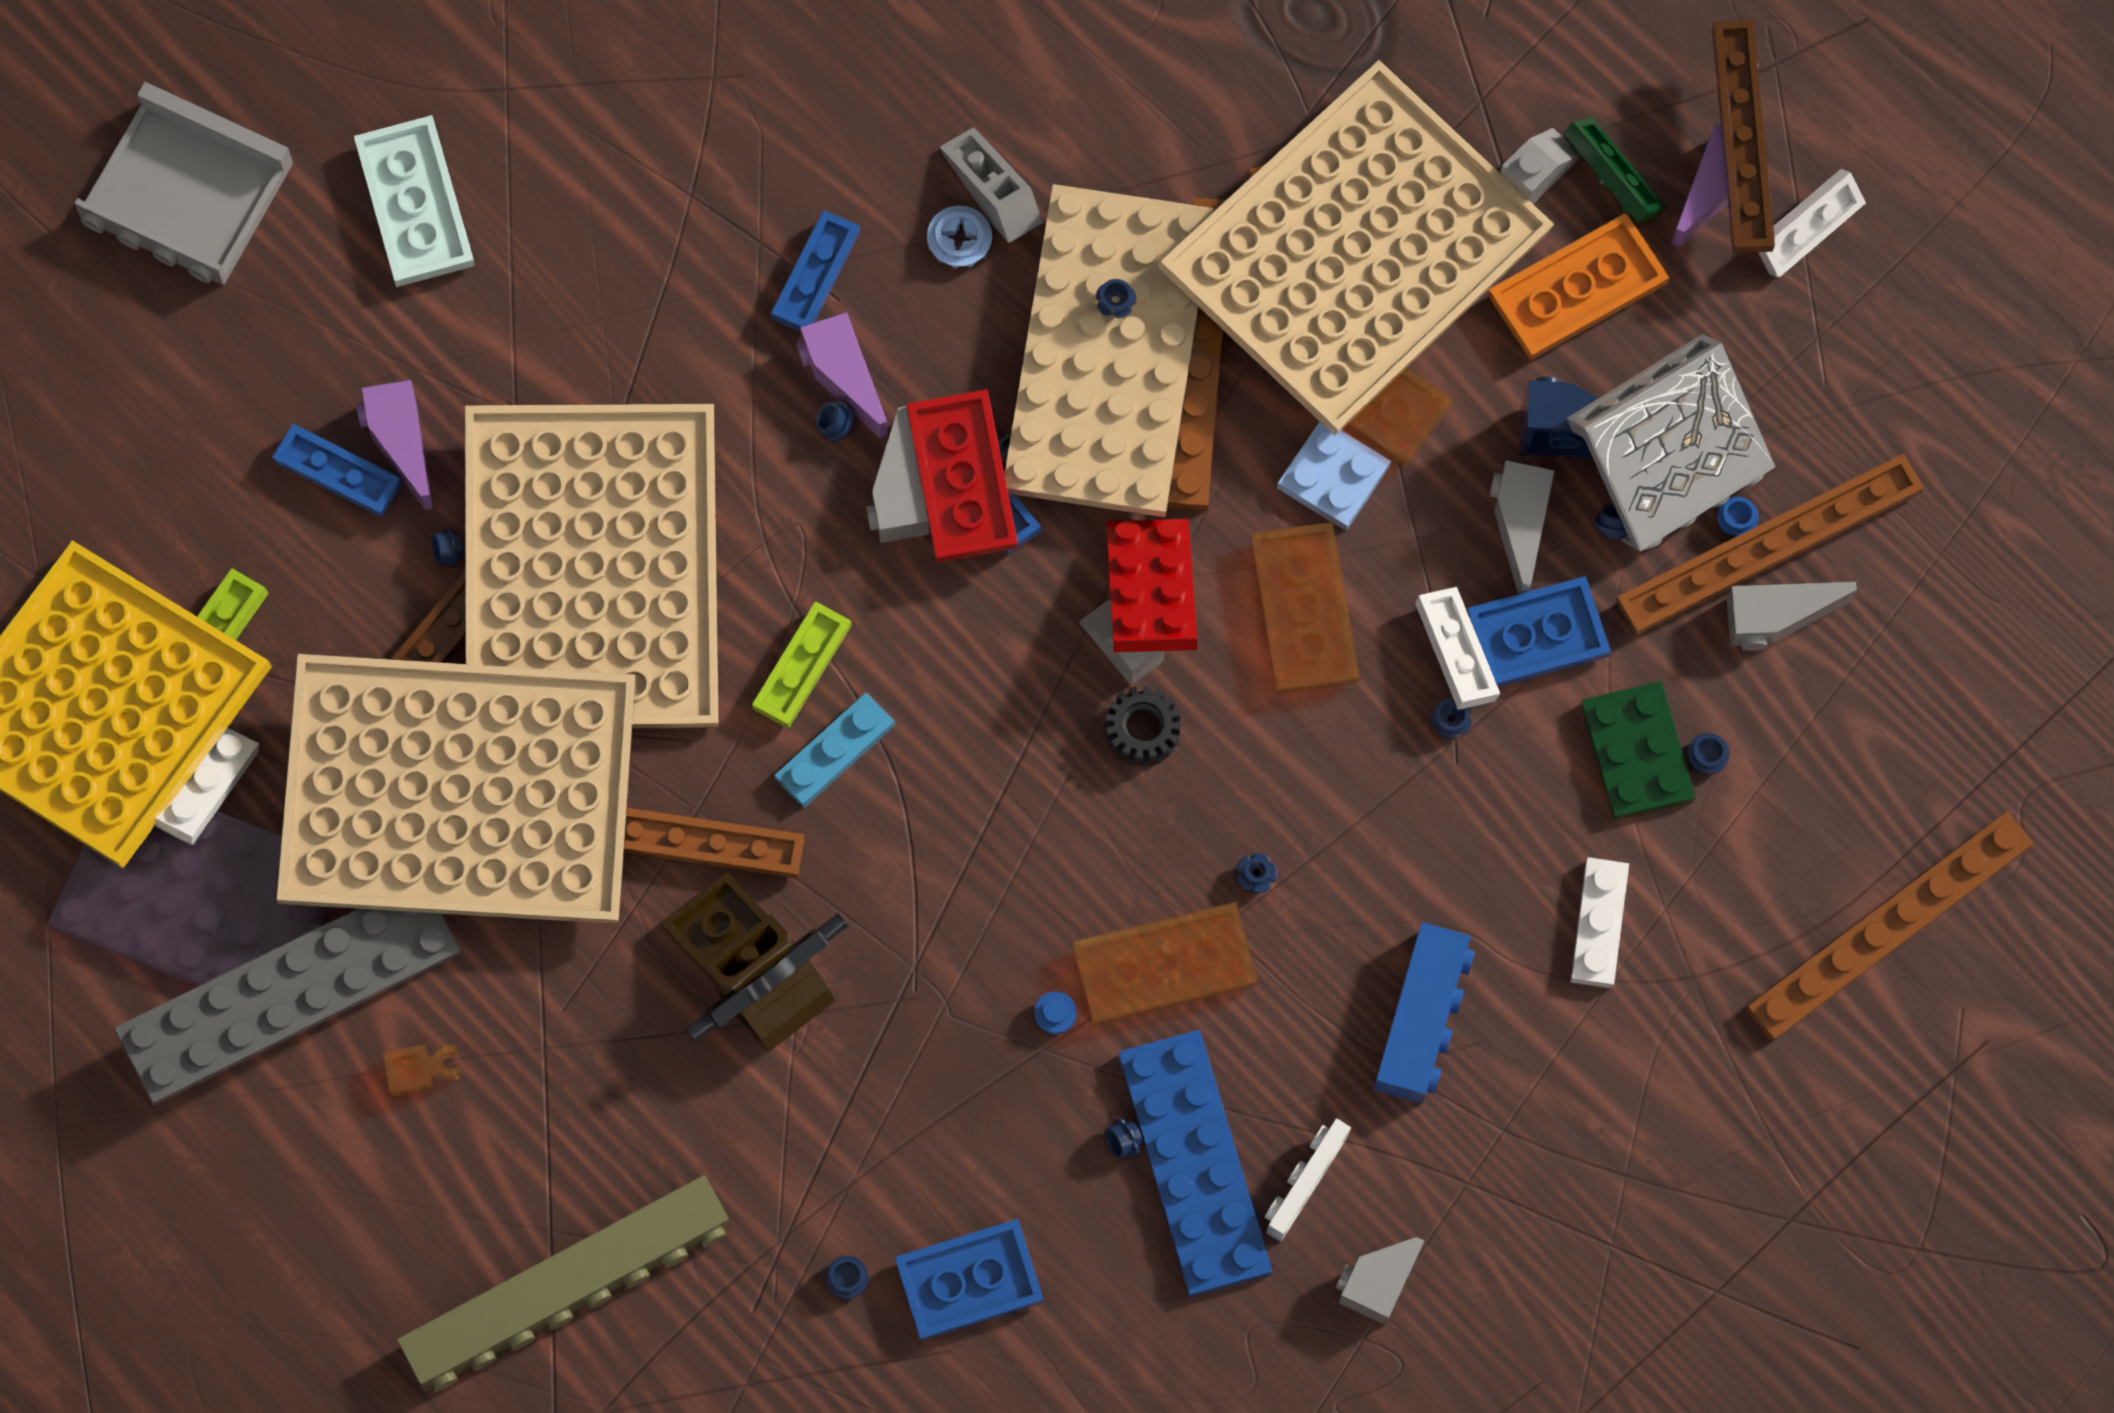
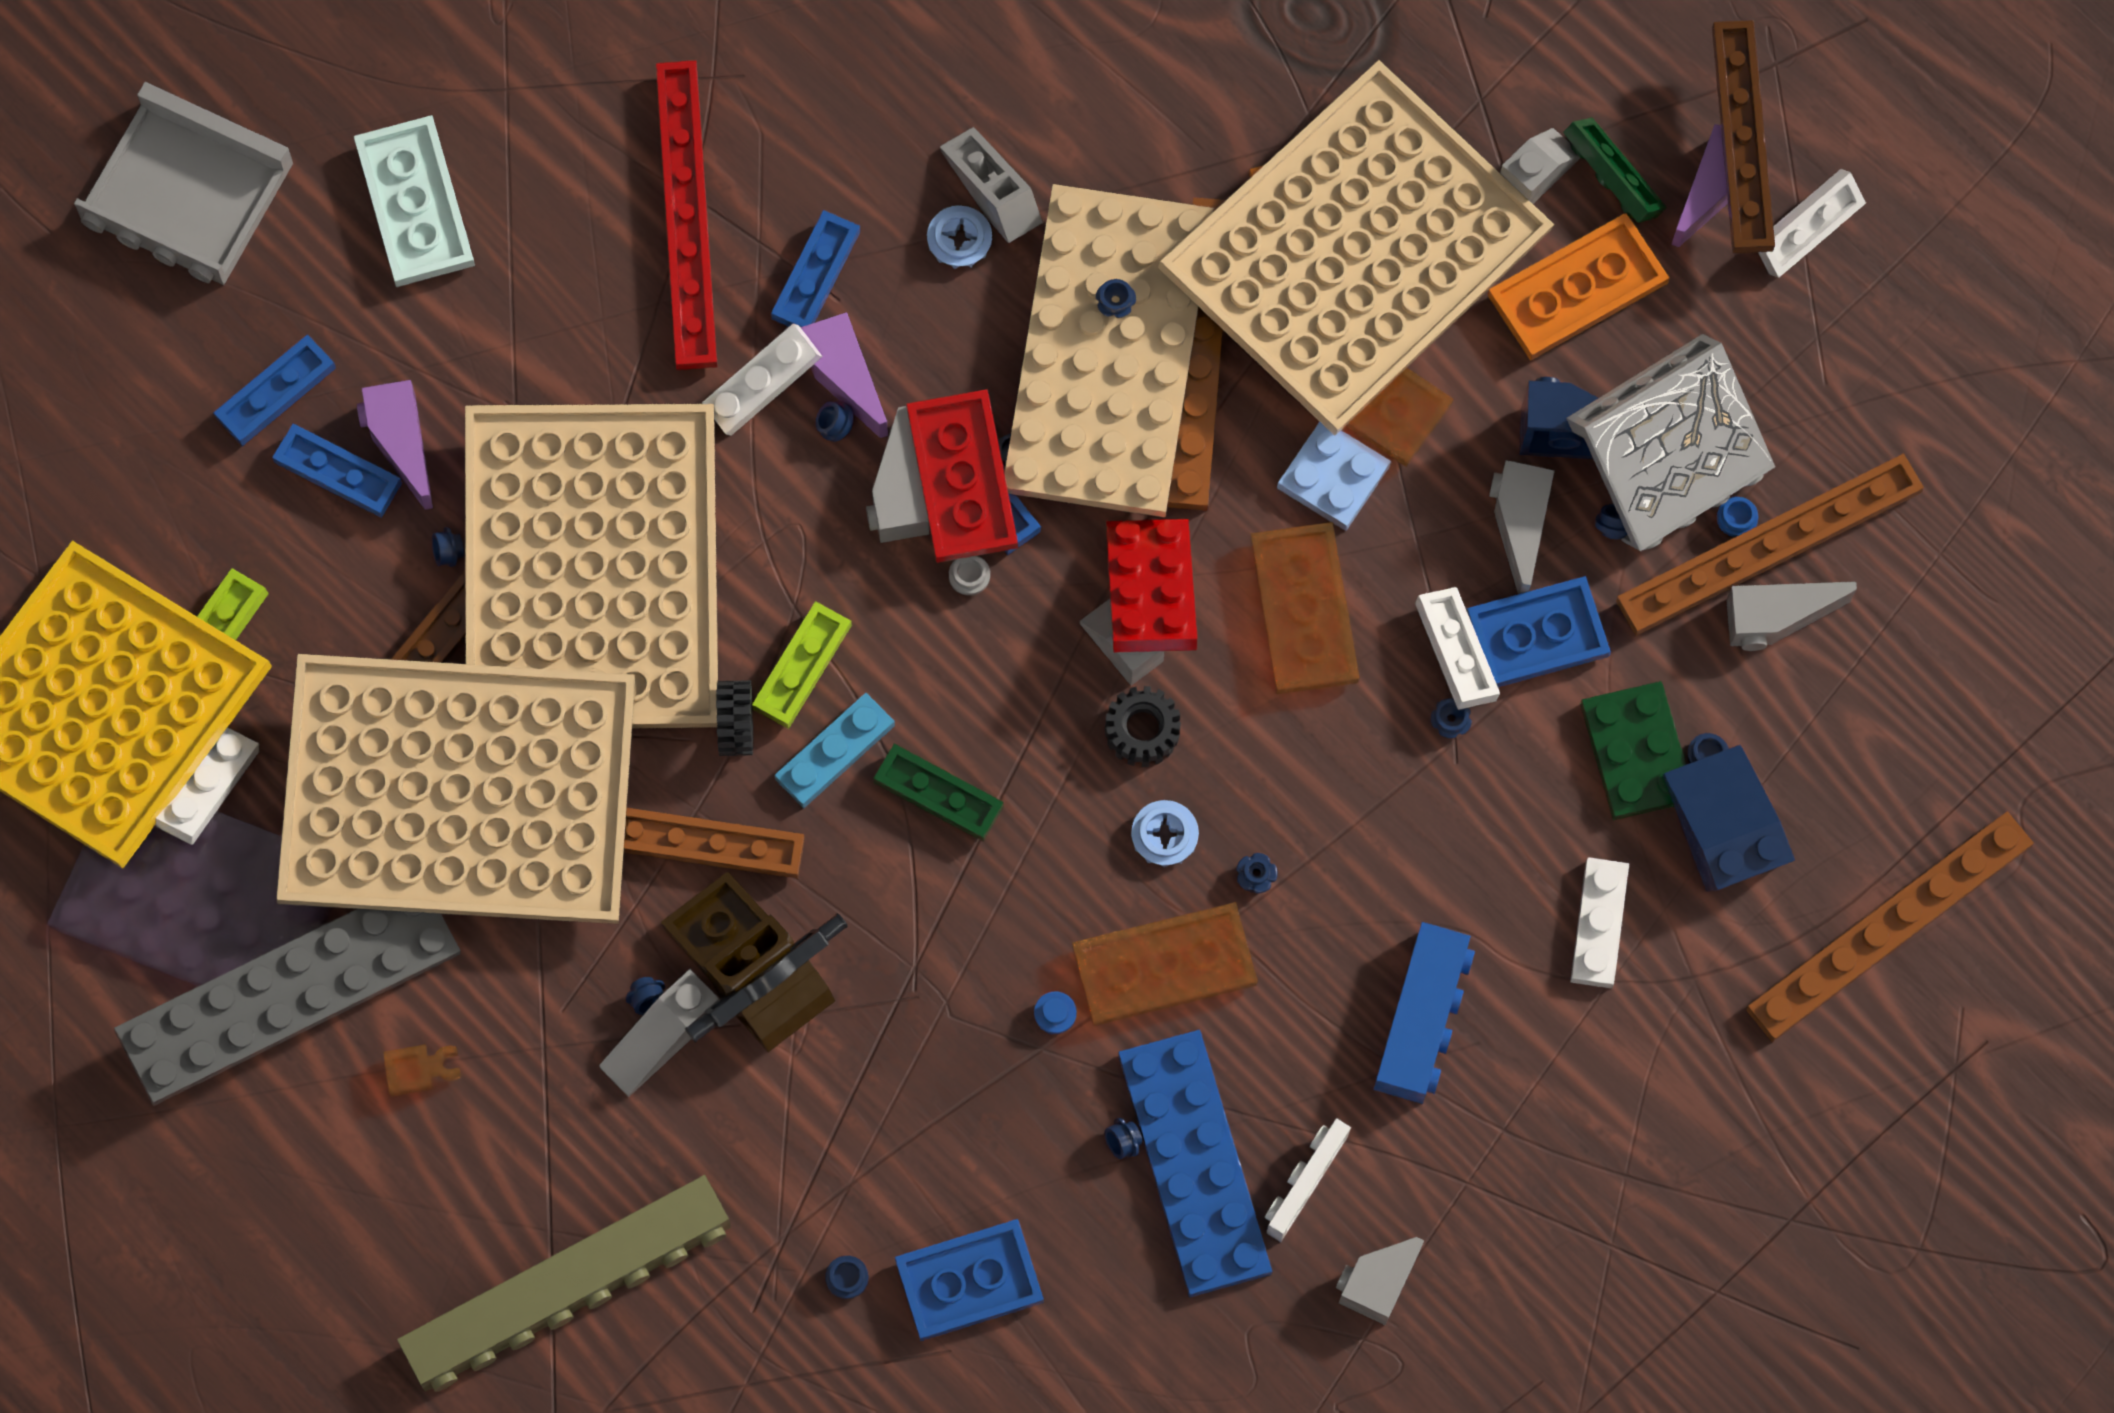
none -> blue plate [213,334,336,447]
none -> light grey slope [599,969,719,1097]
none -> dark blue plate [625,977,666,1015]
none -> red plate [656,60,718,370]
none -> white plate [702,323,823,436]
none -> black tyre [716,680,753,756]
none -> dark green plate [873,743,1004,842]
none -> light grey plate [949,556,990,595]
none -> light blue gear [1131,800,1199,868]
none -> dark blue slope [1662,744,1795,892]

